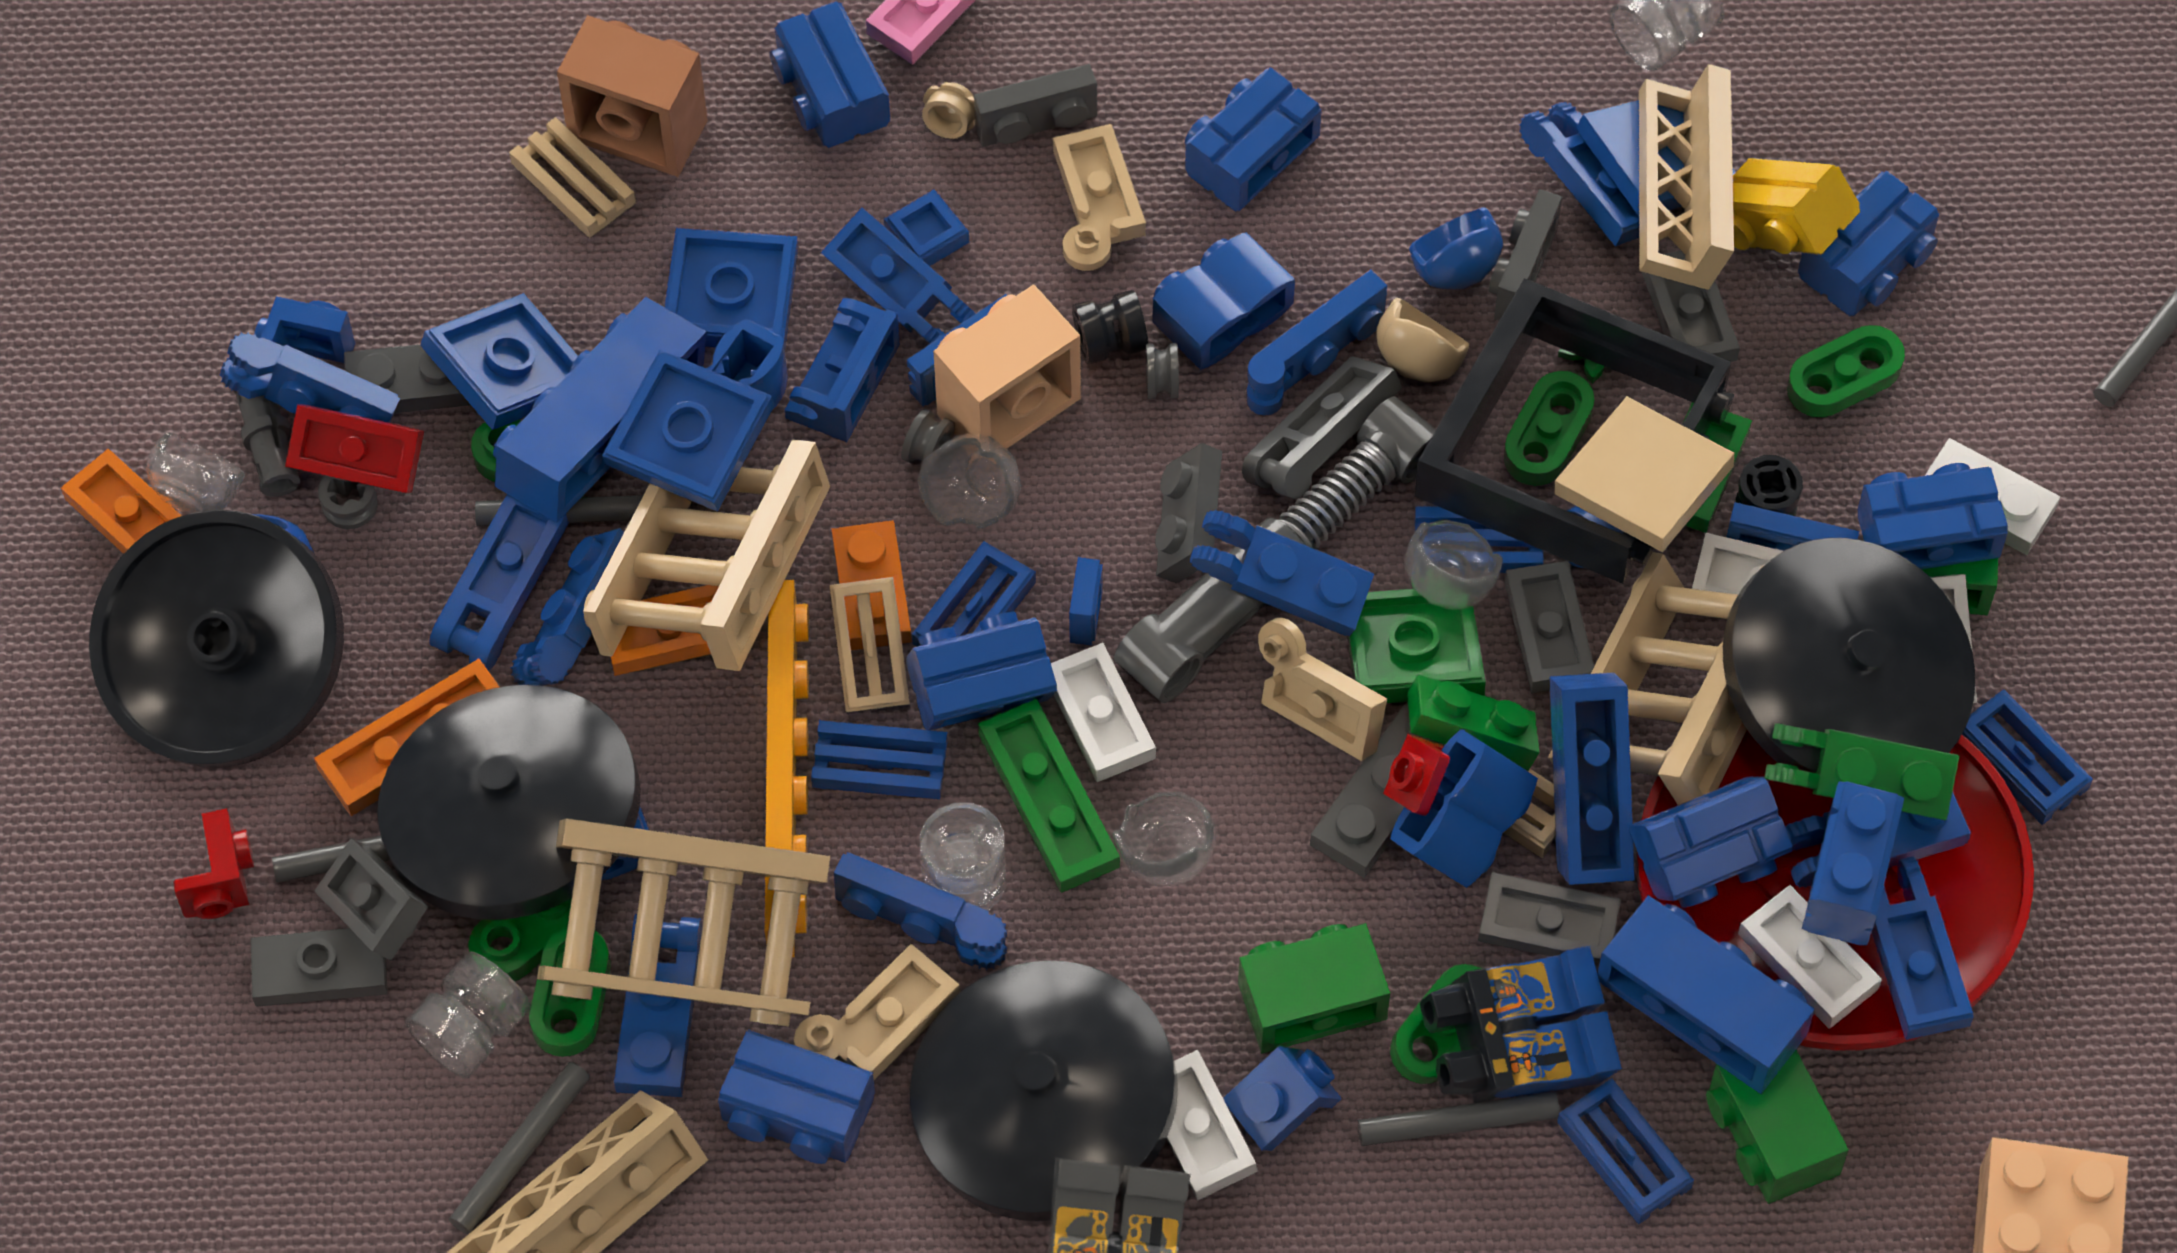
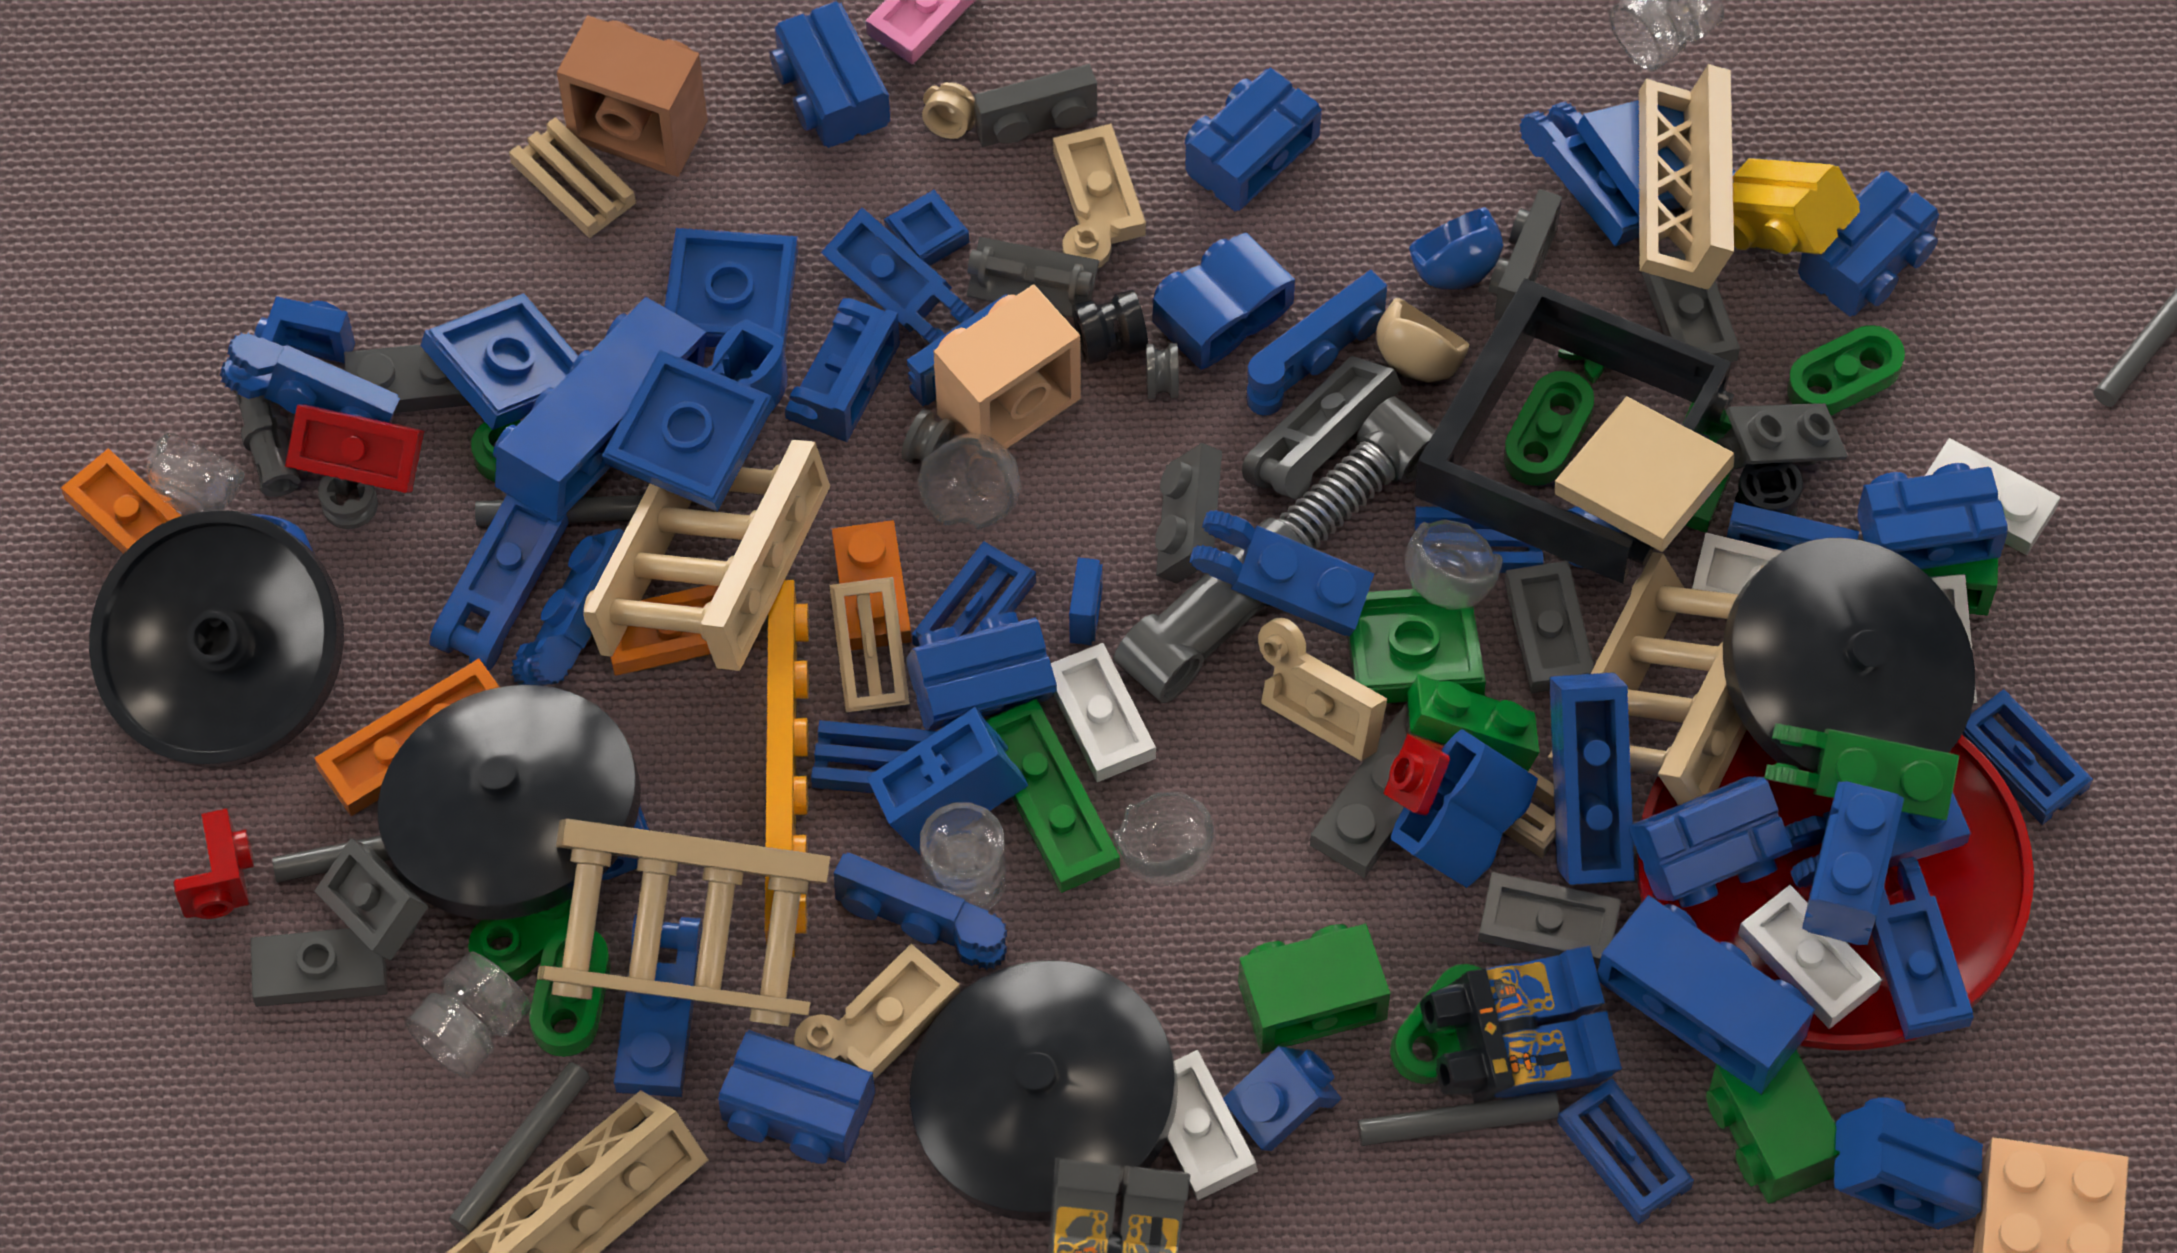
none -> blue hinge [867,707,1028,855]
none -> dark grey hinge [966,237,1099,318]
none -> dark grey hinge [1716,403,1848,469]
none -> blue brick [1834,1098,1983,1230]

